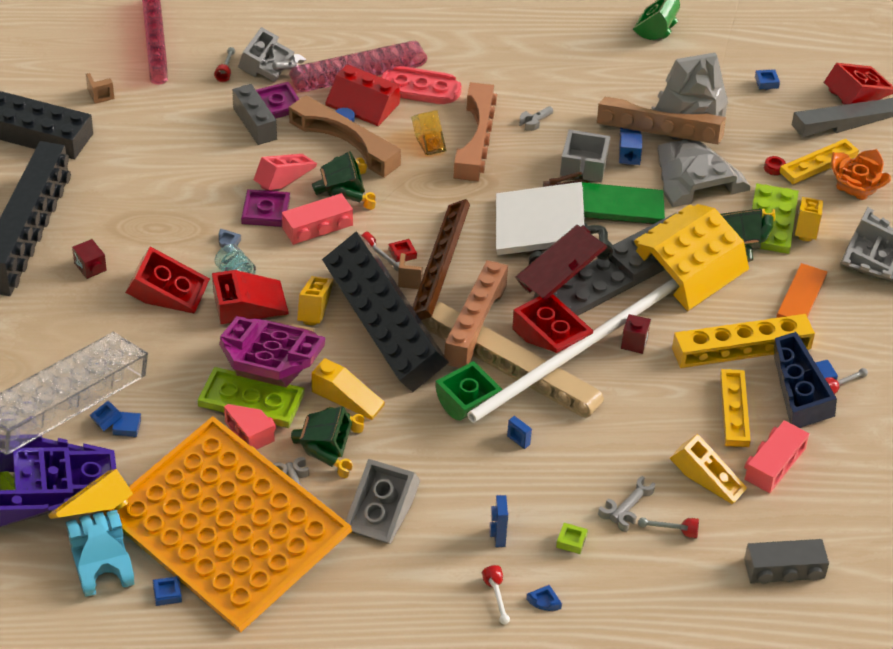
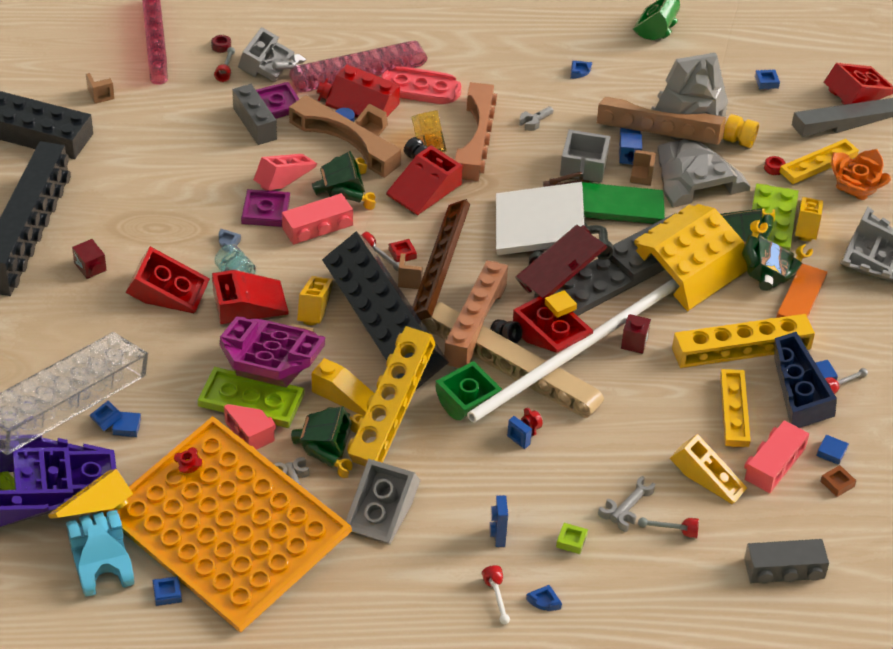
none -> red plate [174,447,203,473]
none -> dark red tile [211,35,232,53]
none -> red plate [316,78,333,101]
none -> yellow brick [347,326,436,467]
none -> medium nougat panel [355,104,388,136]
none -> red slope [386,145,463,215]
none -> black wheel [404,137,429,159]
none -> black wheel [490,319,522,344]
none -> red plate [521,408,543,436]
none -> yellow tile [545,290,577,318]
none -> blue tile [571,60,592,79]
none -> medium nougat panel [630,150,656,186]
none -> yellow wheel [723,114,760,148]
none -> dark green torso [742,220,813,291]
none -> blue tile [816,435,849,465]
none -> dark orange tile [820,465,857,497]

